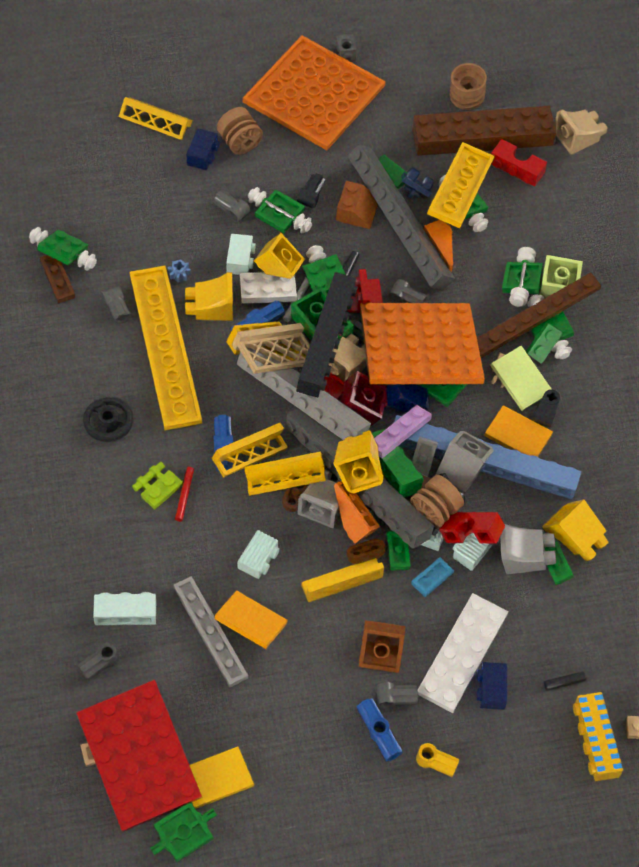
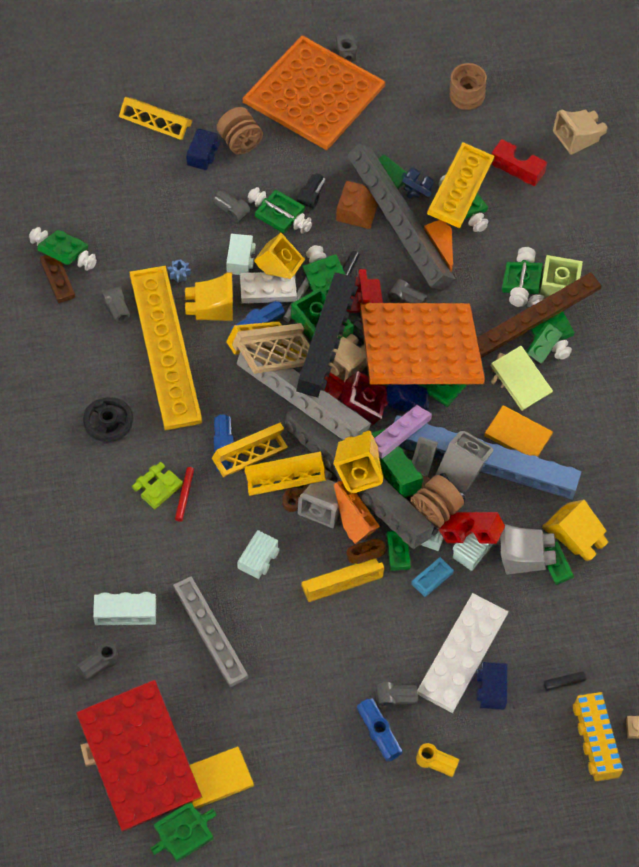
light orange tile [214,590,288,649] -> none
dark orange slope [359,620,406,673] -> none
reddish brown brick [412,106,556,156] -> none
black piece [532,389,560,428] -> none

